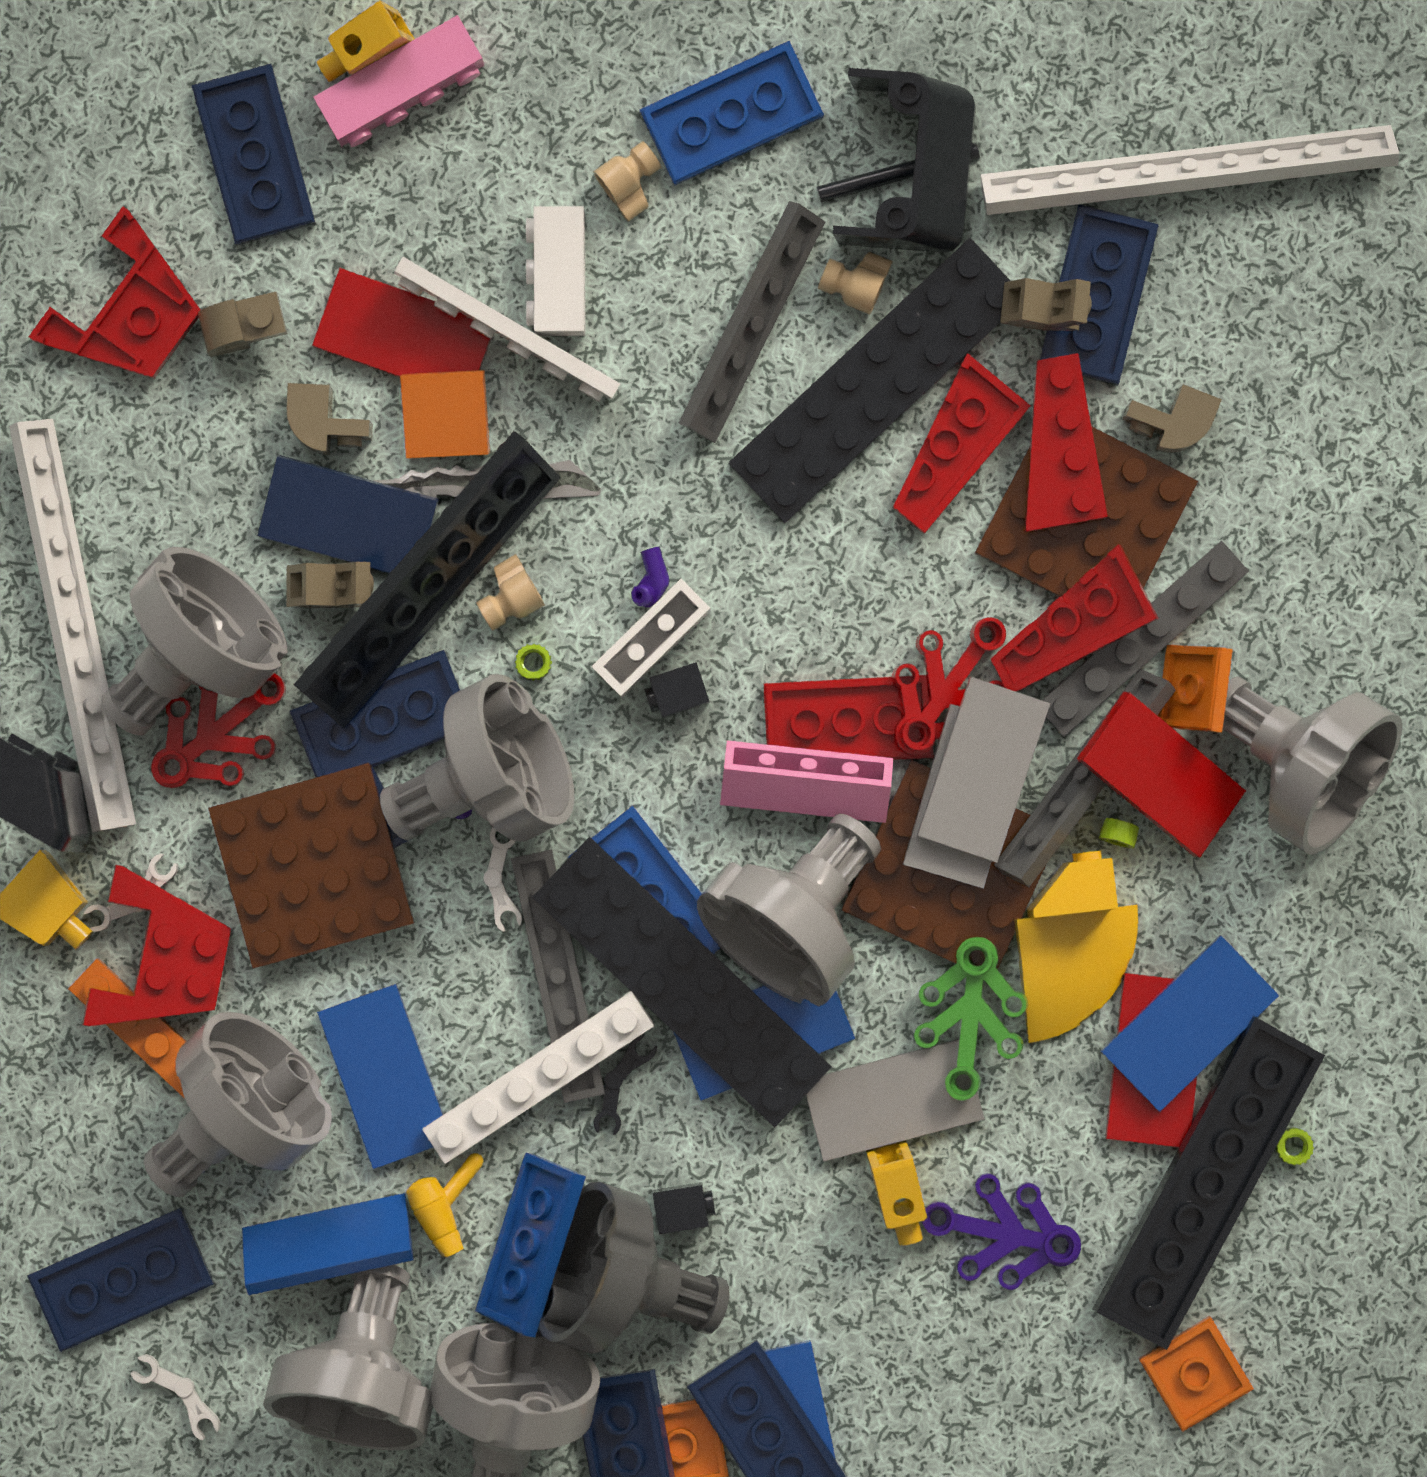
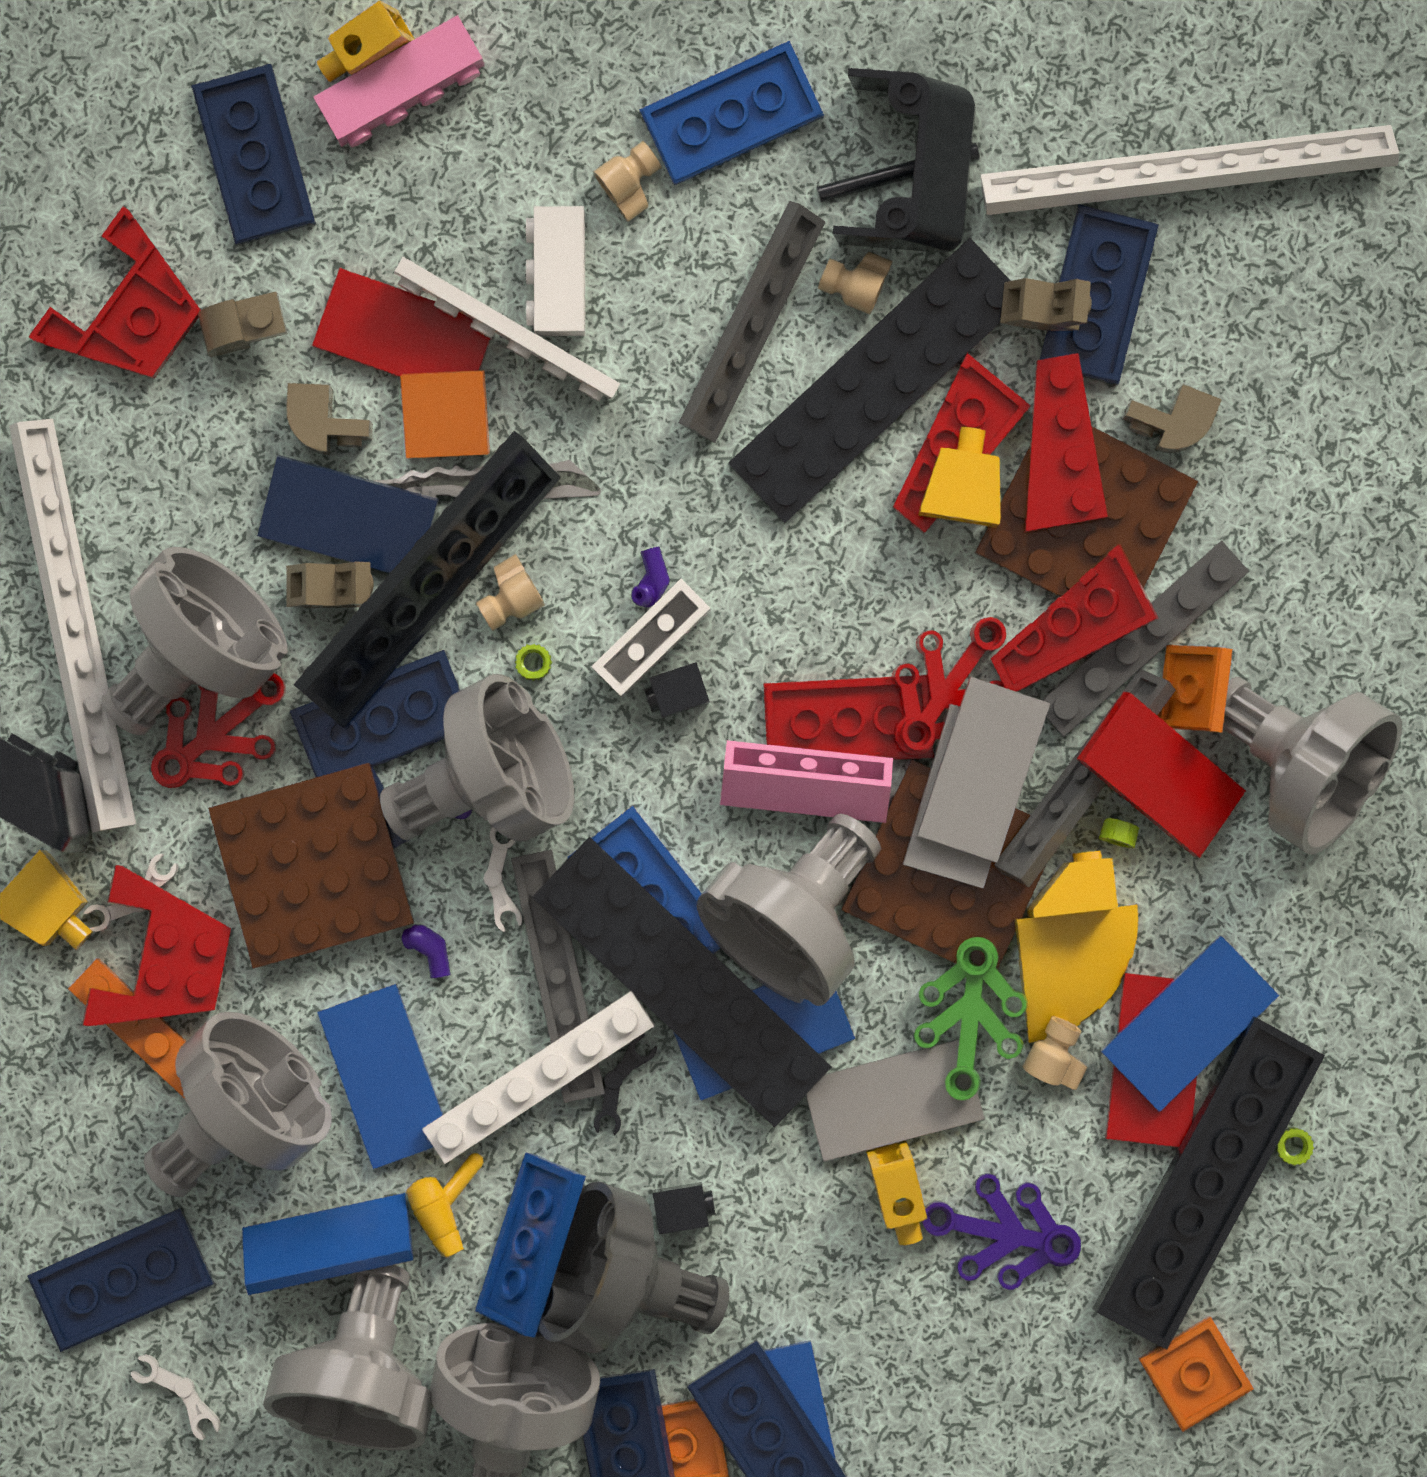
none -> dark purple arm [401,924,451,979]
none -> yellow torso [919,427,1000,528]
none -> tan piece [1022,1016,1088,1090]

